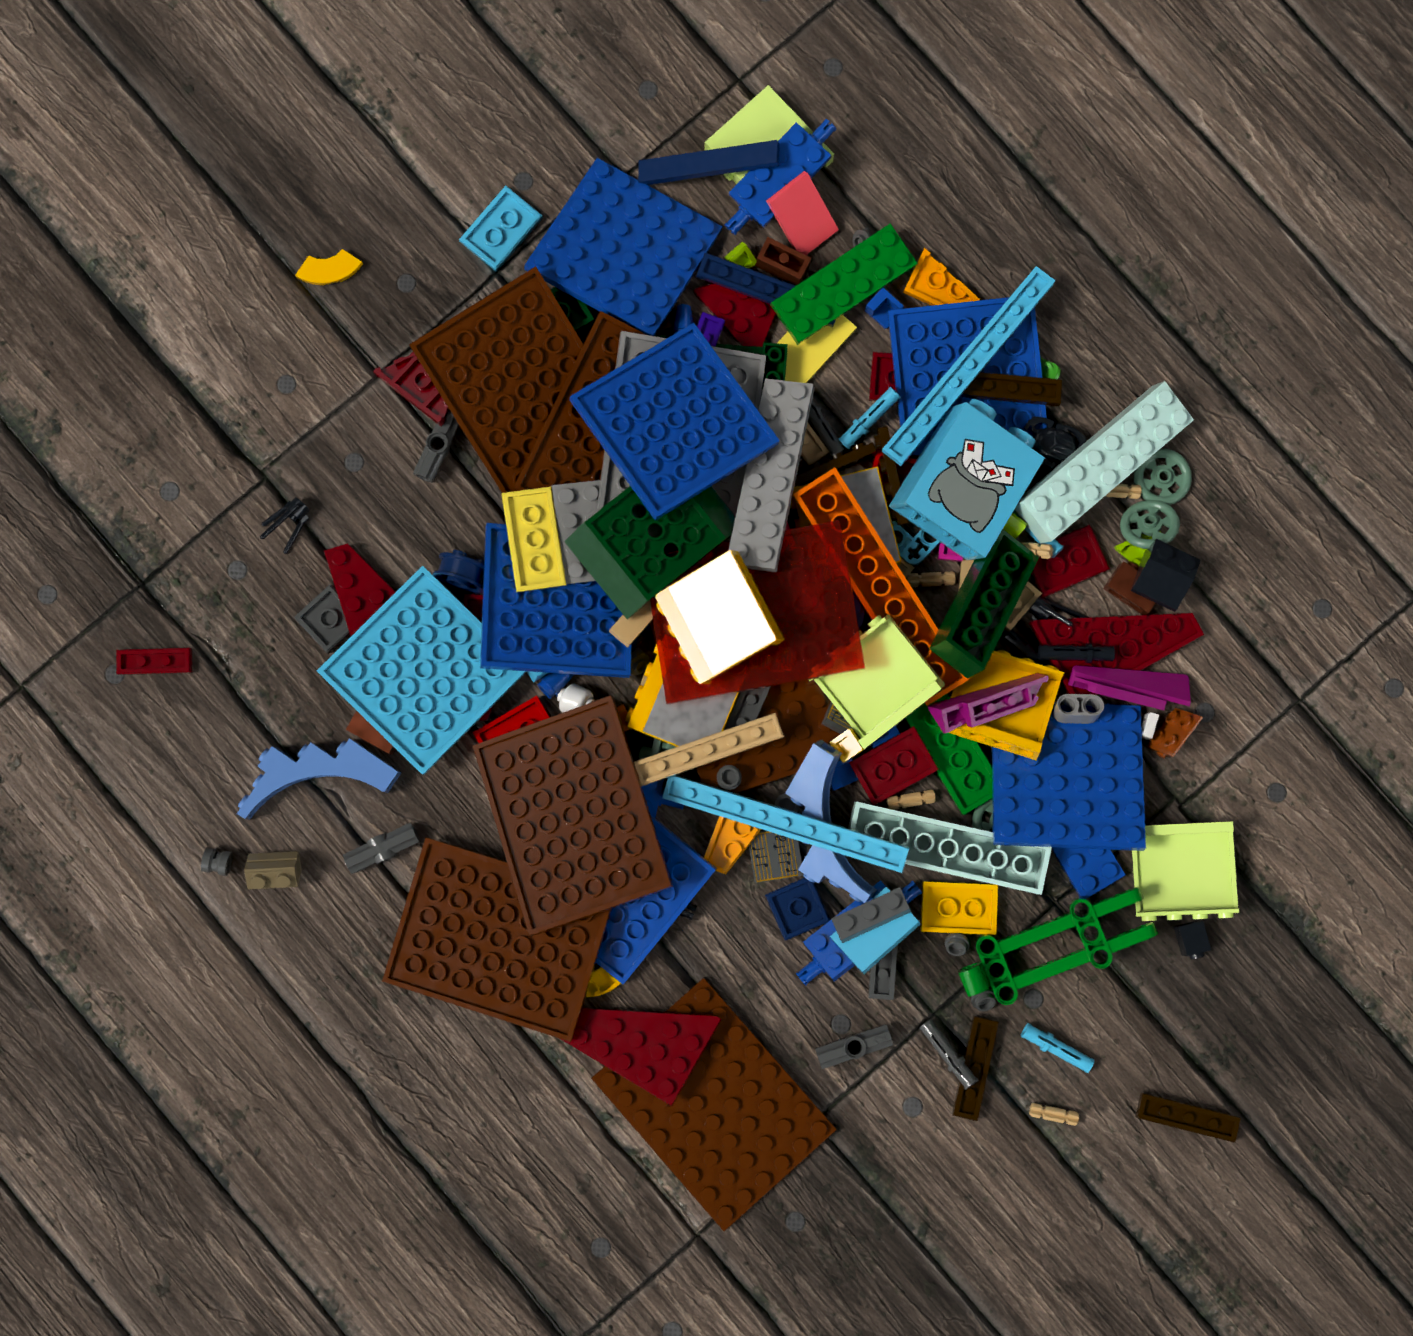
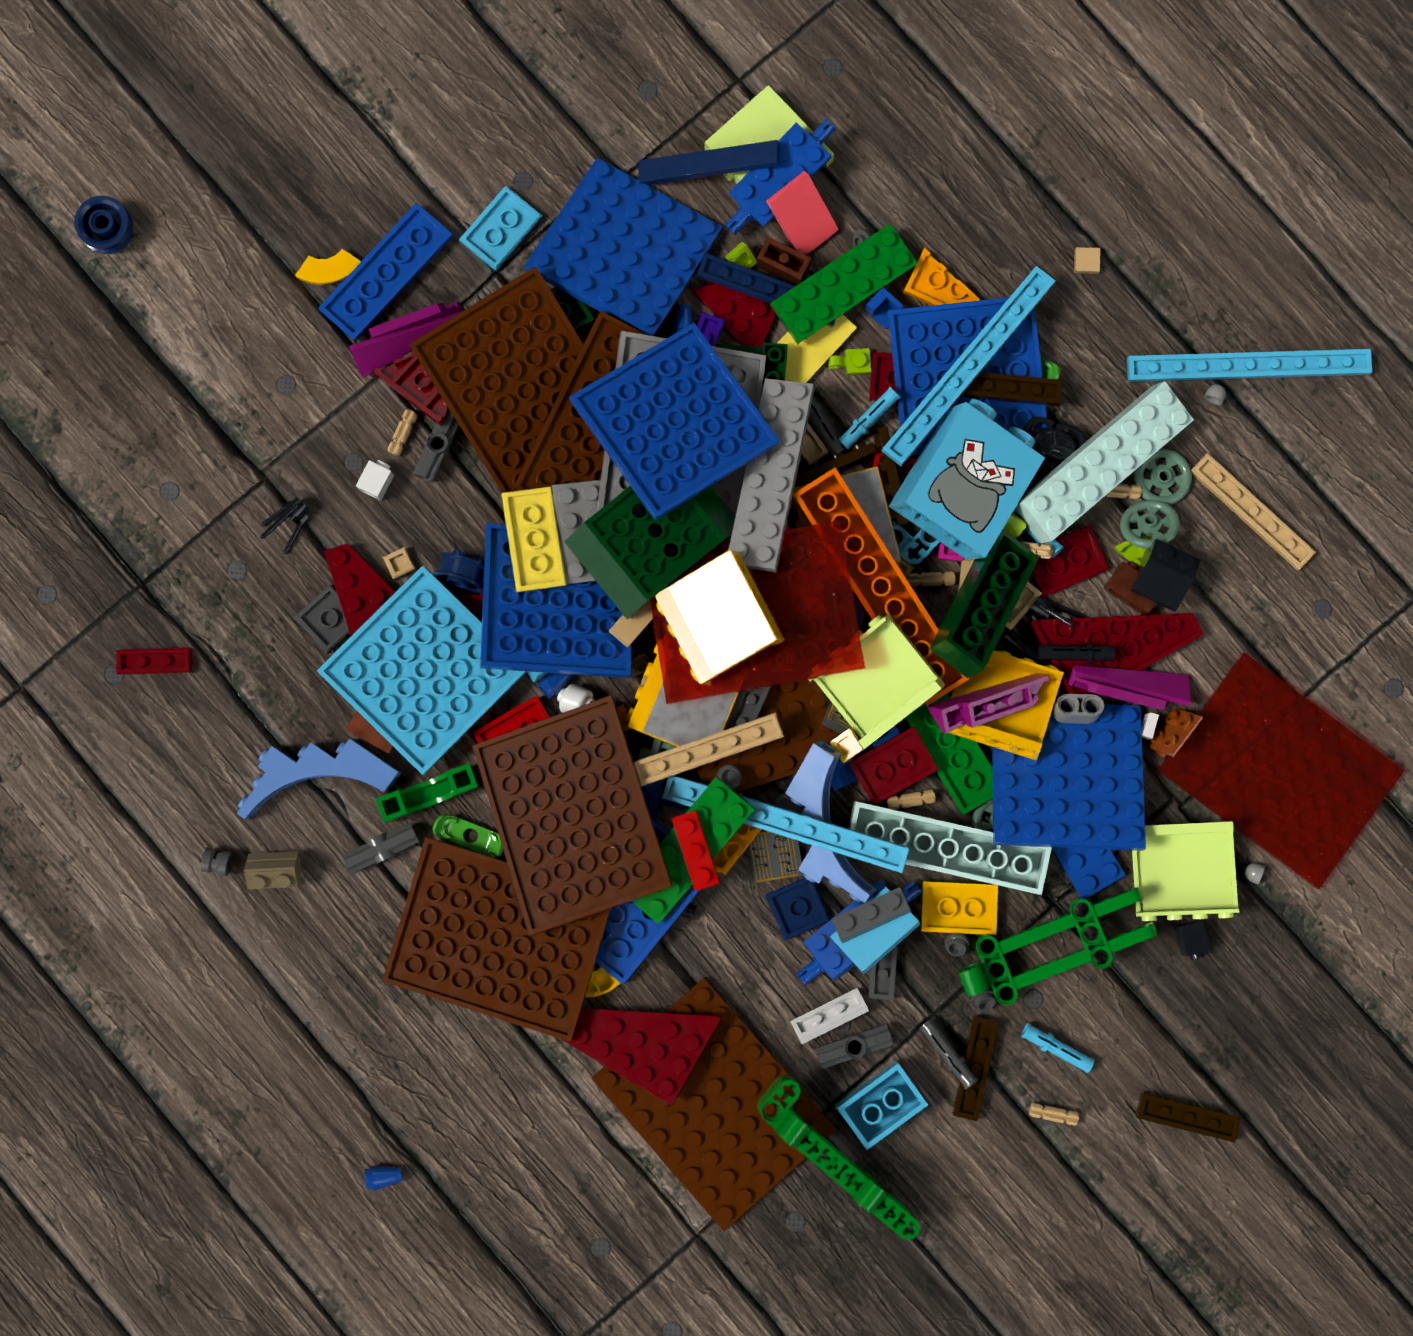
none -> dark blue wheel [74,196,134,254]
none -> blue plate [318,203,453,342]
none -> magenta wedge [349,302,462,377]
none -> white brick [356,460,394,501]
none -> blue cone [364,1166,402,1191]
none -> green arch [375,763,481,823]
none -> tan tile [383,547,416,580]
none -> tan axle [387,409,418,456]
none -> bright green piece [433,814,503,859]
none -> green plate [632,776,756,924]
none -> red plate [671,810,720,891]
none -> green beam [757,1075,920,1240]
none -> white plate [790,988,869,1044]
none -> lime plate [828,348,871,376]
none -> medium azure brick [835,1060,928,1150]
none -> tan tile [1074,247,1100,274]
none -> medium azure plate [1127,349,1372,382]
none -> clear red plate [1156,653,1405,889]
none -> tan tile [1191,453,1316,571]
none -> light grey hinge [1204,384,1226,405]
none -> light grey hinge [1245,863,1265,885]

